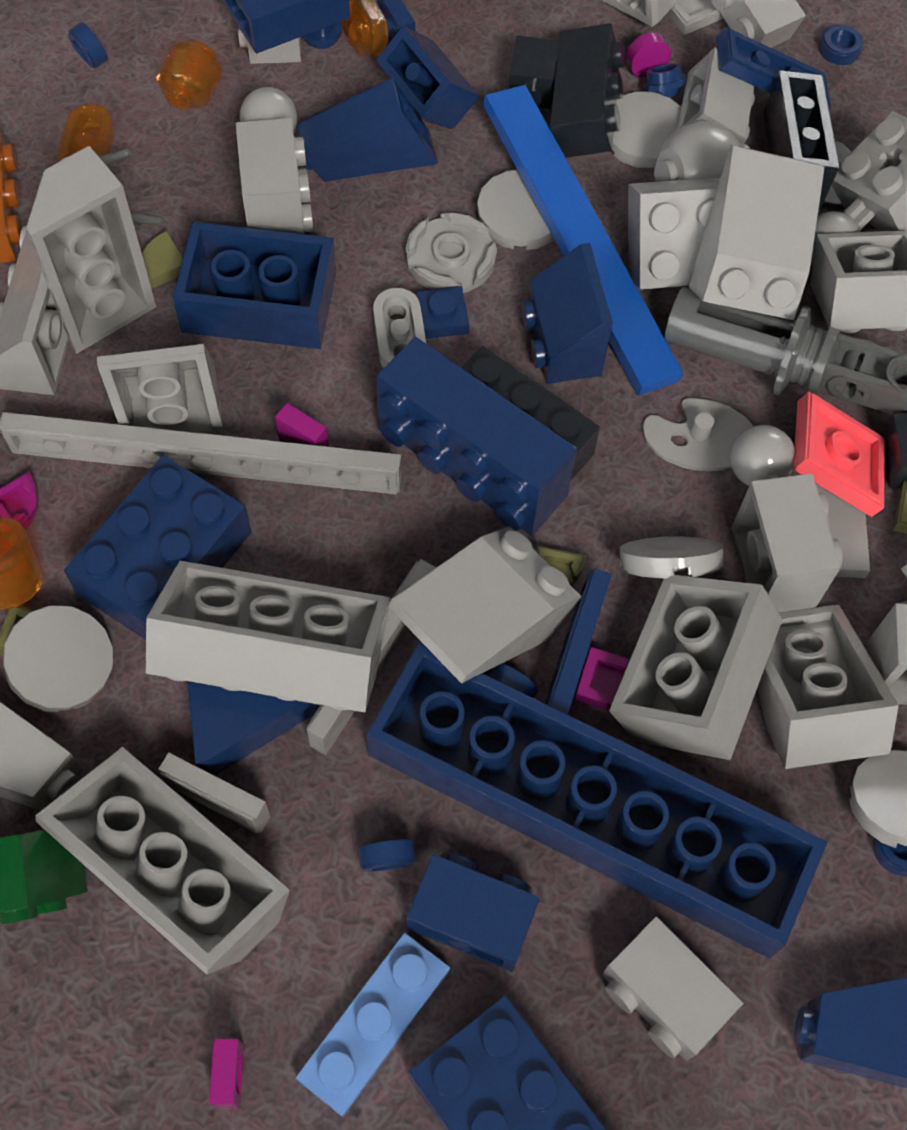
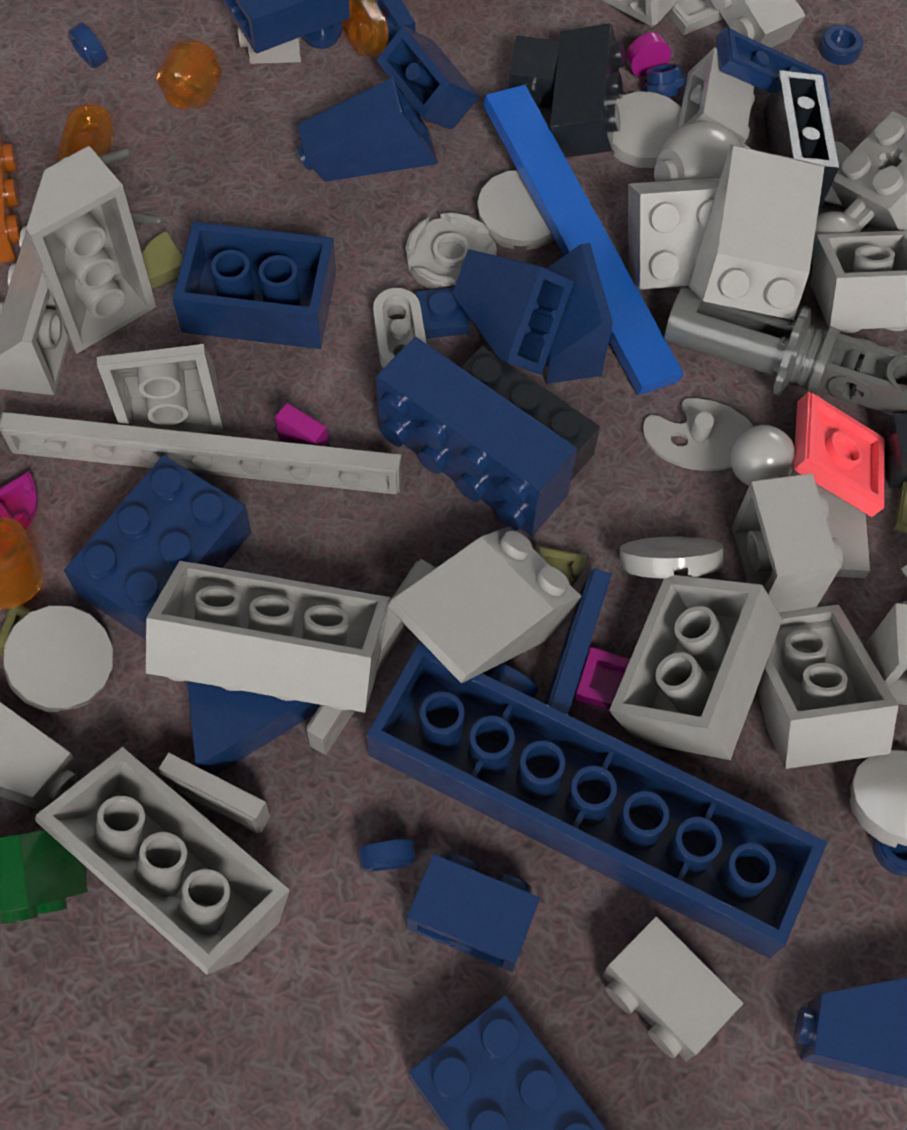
magenta tile [209,1039,244,1109] -> none
light grey brick [235,87,313,235] -> none
medium blue plate [295,933,450,1118] -> none
none -> dark blue slope [453,249,574,375]

